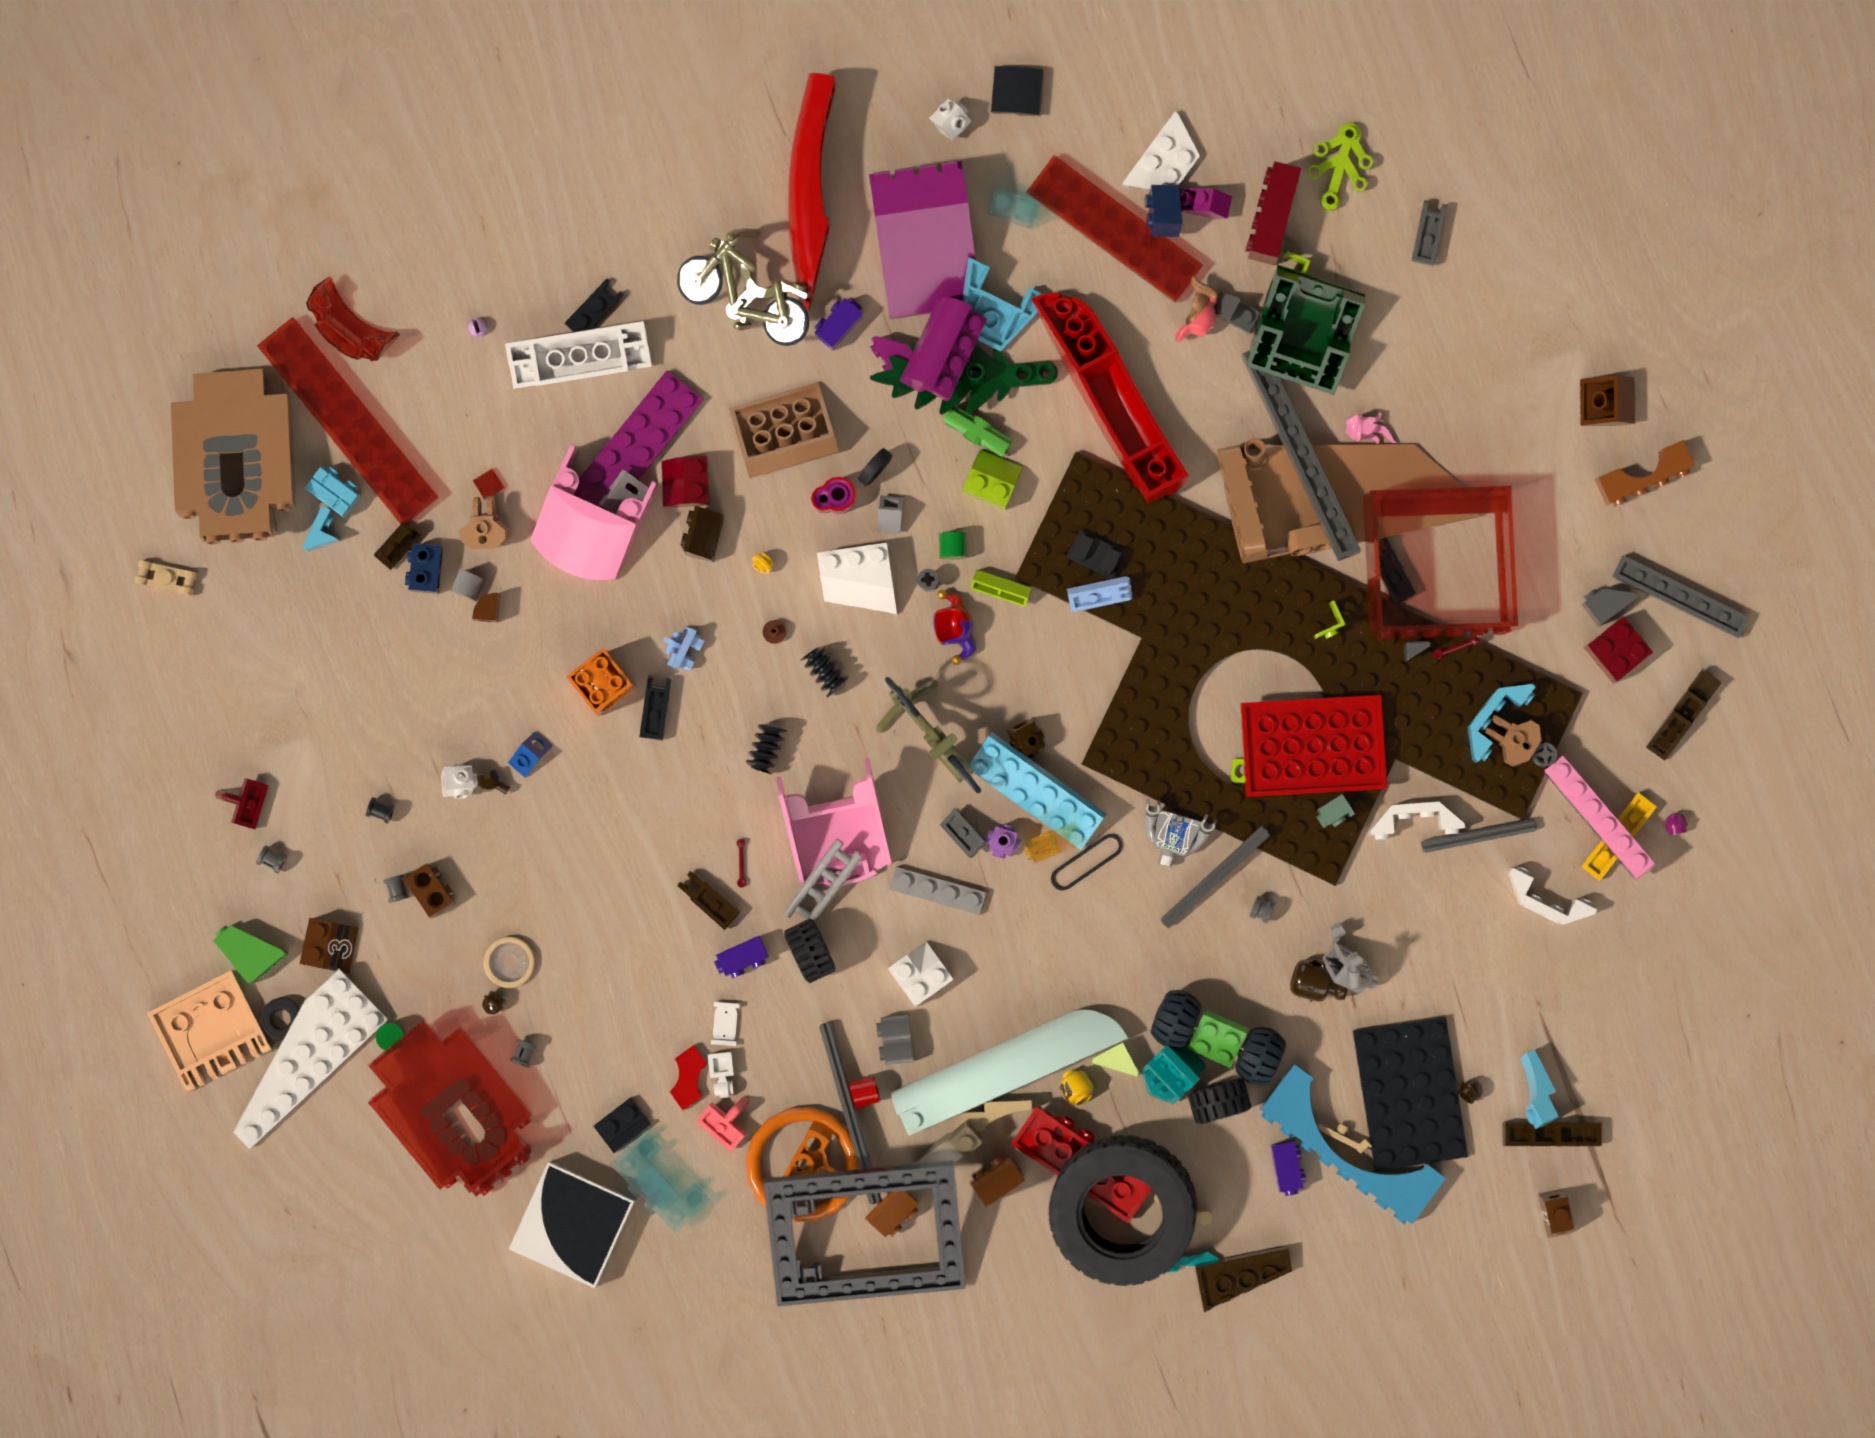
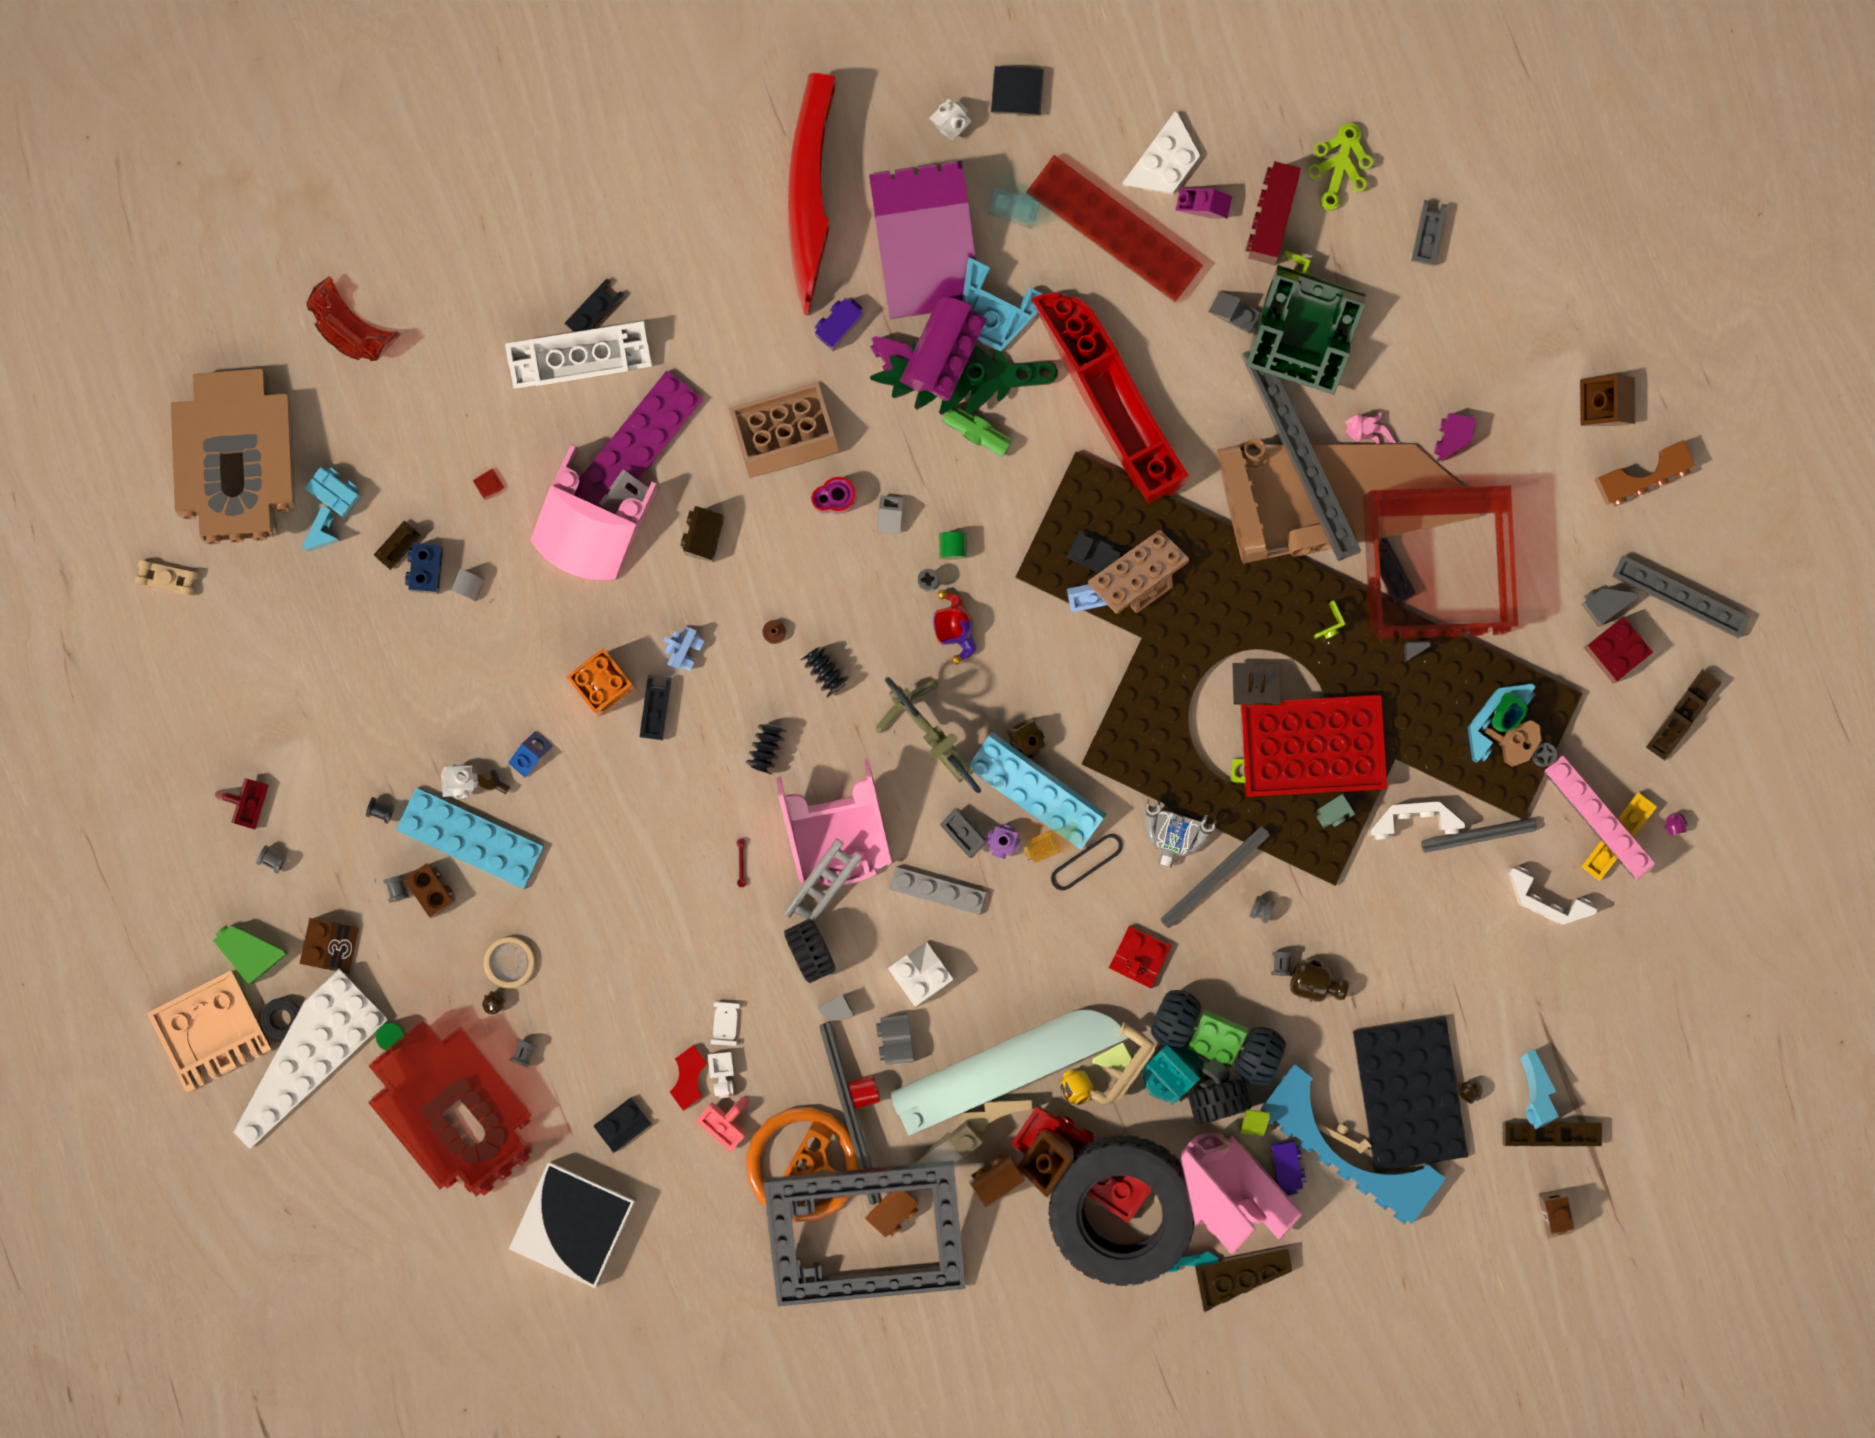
clear red plate [257,317,439,527] -> none
medium nougat hinge [459,496,511,549] -> none
lavender hinge [468,318,487,337] -> none
reddish brown brick [472,593,500,623] -> none
clear light blue bracket [611,1131,711,1233] -> none
dark red slope [662,456,710,507] -> none
piece [677,228,810,346] -> none
dark brown hinge [677,871,740,930] -> none
dark purple brick [714,935,769,979] -> none
yellow plate [752,552,774,574] -> none
white wedge [817,543,897,614] -> none
black tyre [858,448,892,487] -> none
lime slope [962,450,1023,510] -> none
lime piece [970,569,1032,607] -> none
dark blue brick [1144,185,1182,237] -> none
hair [1175,276,1218,343] -> none
light grey torso [1322,922,1378,994] -> none
dark red hinge [1433,636,1480,659] -> none
none -> medium azure plate [396,788,544,889]
none -> light grey brick [818,995,854,1021]
none -> reddish brown slope [1017,1130,1073,1197]
none -> medium nougat bracket [1088,530,1189,613]
none -> tan piece [1090,1022,1155,1105]
none -> red hinge [1109,926,1171,989]
none -> bright pink windscreen [1181,1132,1302,1253]
none -> dark grey plate [1197,1058,1230,1088]
none -> dark brown piece [1232,663,1281,705]
none -> lime tile [1240,1110,1270,1137]
none -> dark grey bush [1271,952,1293,976]
none -> magenta slope [1434,413,1476,462]
none -> green rock [1492,692,1528,732]

